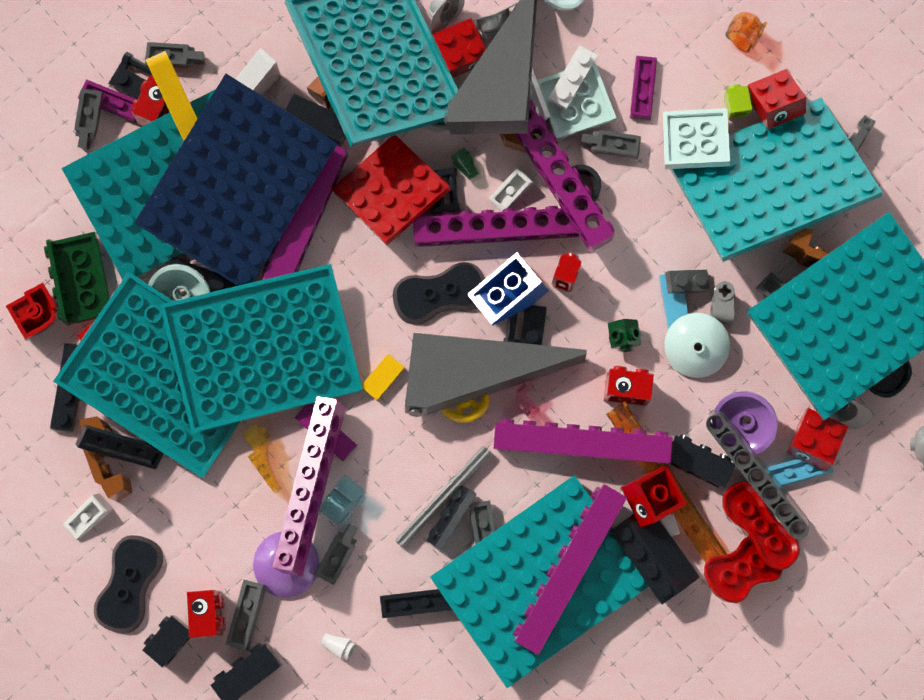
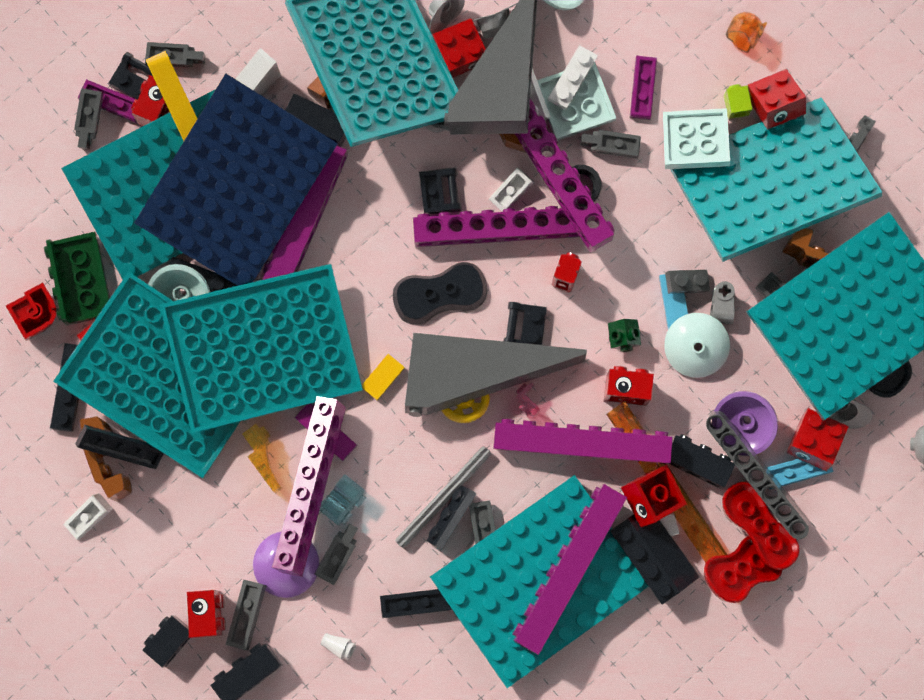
black plate [94,535,163,633] -> none
red plate [332,135,451,246] -> none
clear green cone [451,147,479,180] -> none
blue slope [468,253,549,326] -> none

